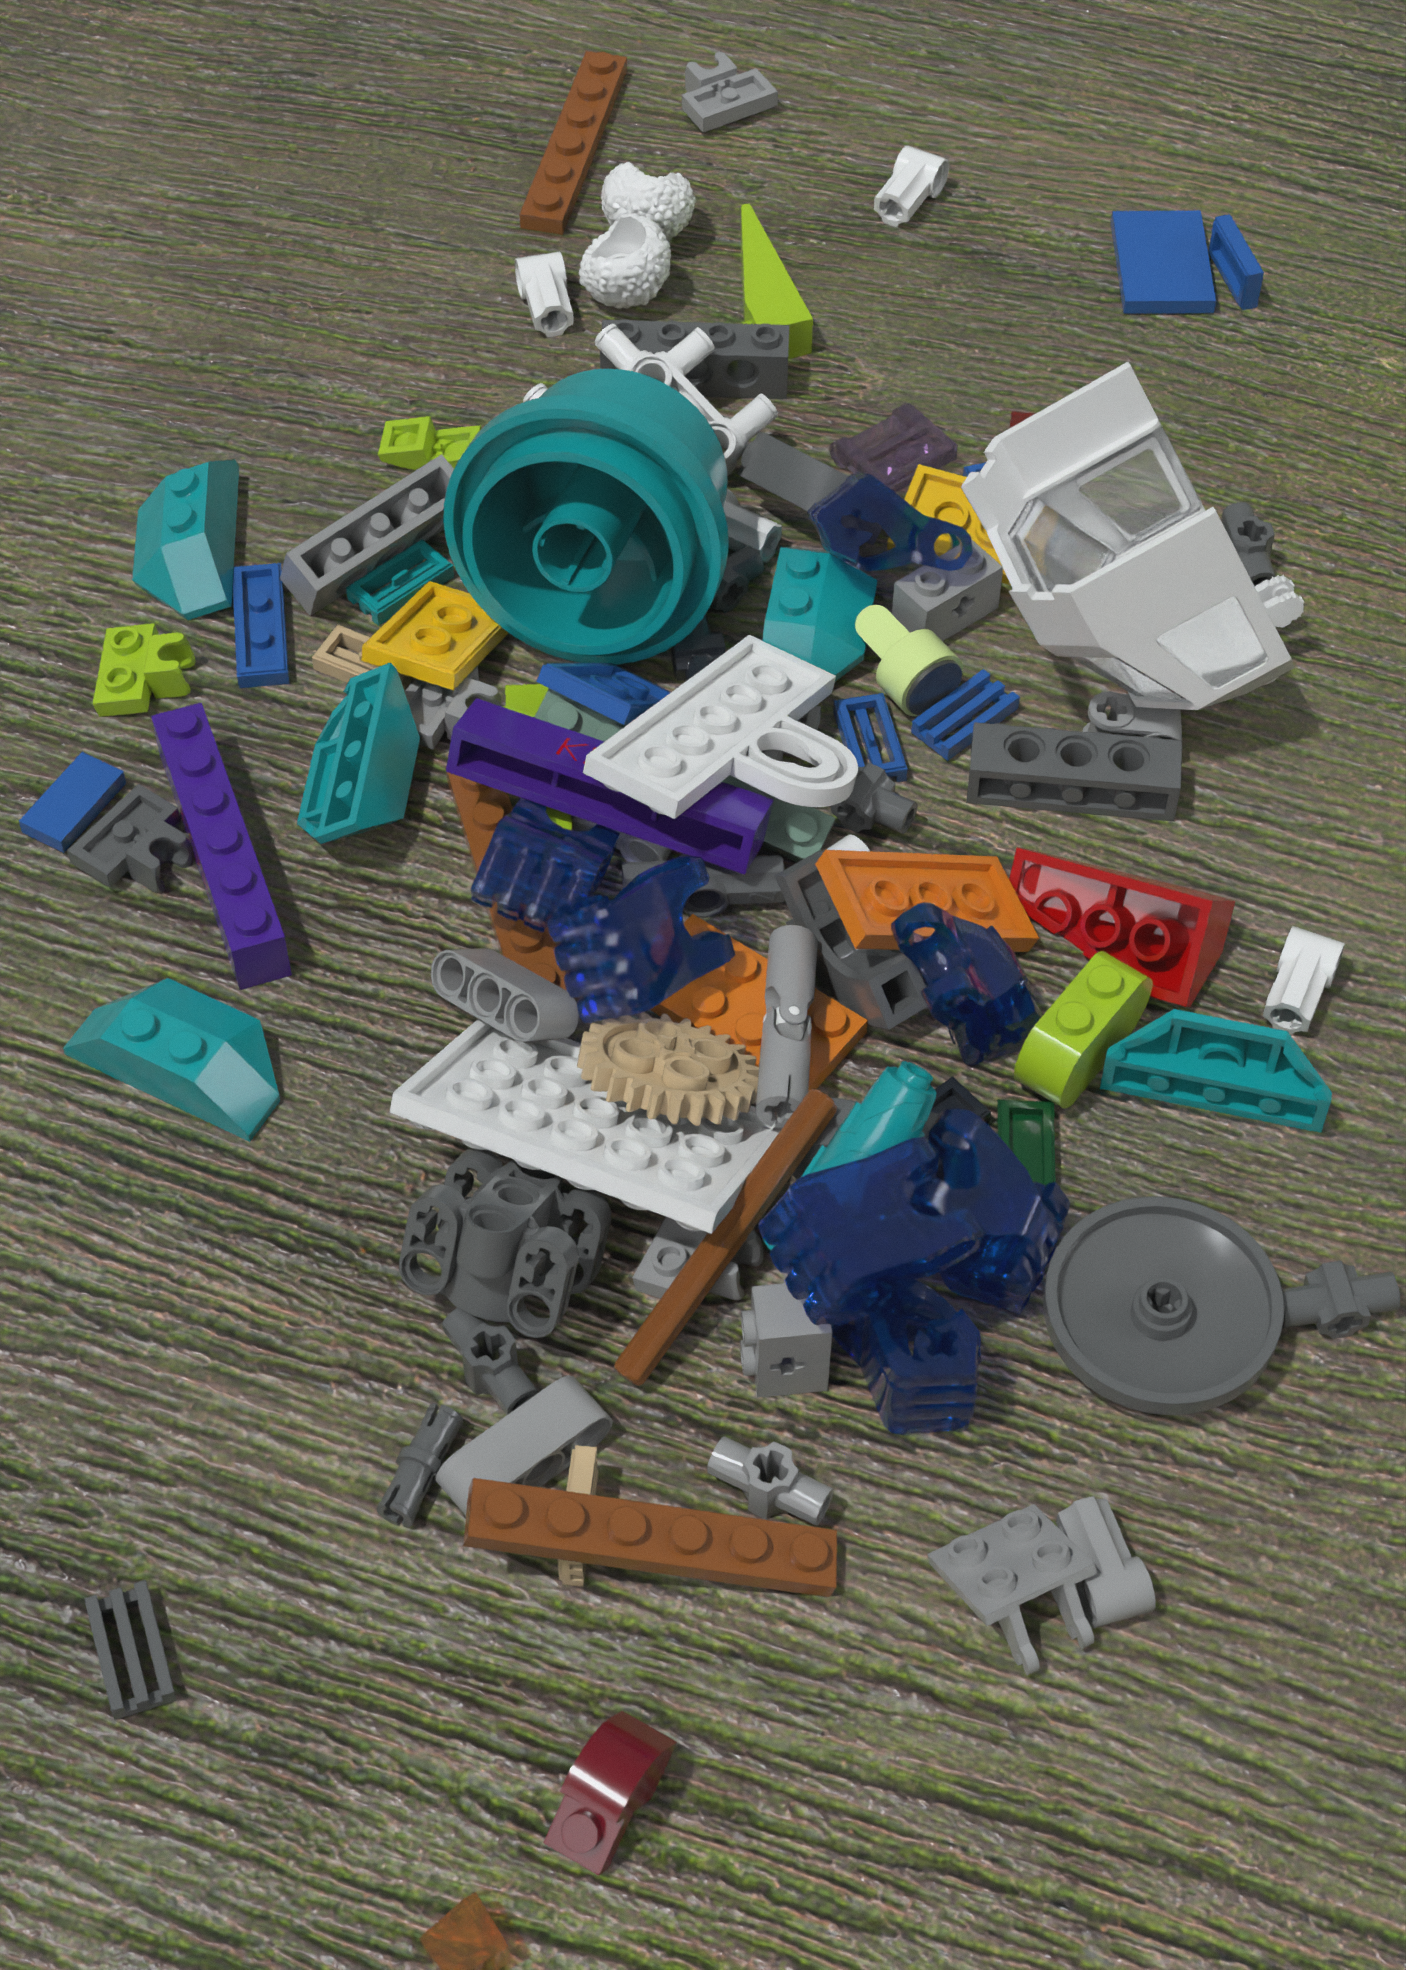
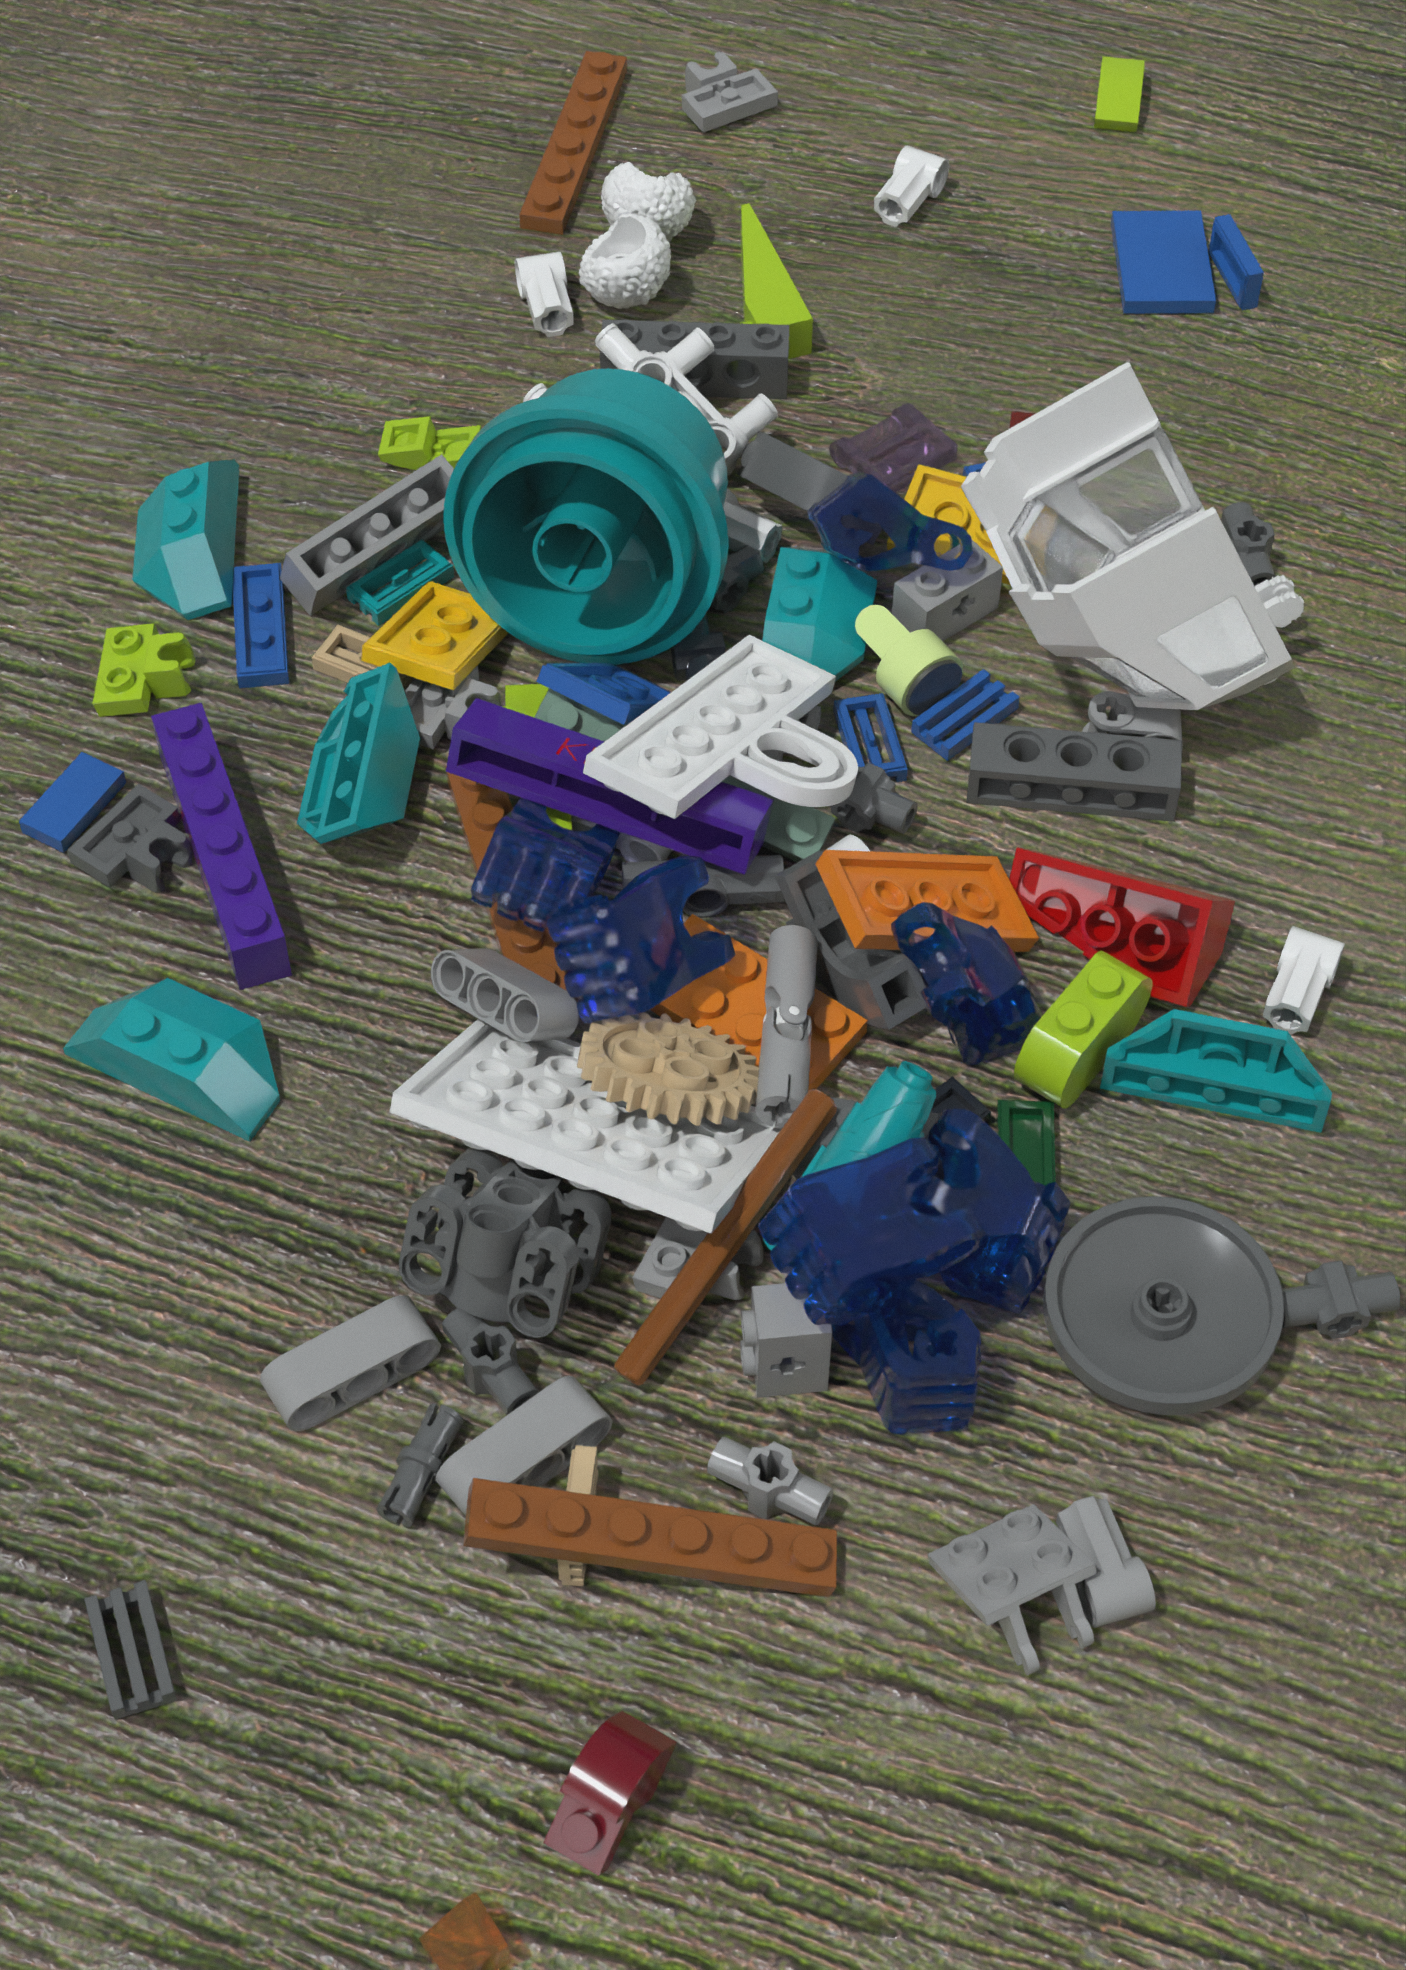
none -> light grey beam [260,1295,441,1432]
none -> lime slope [1094,56,1145,132]

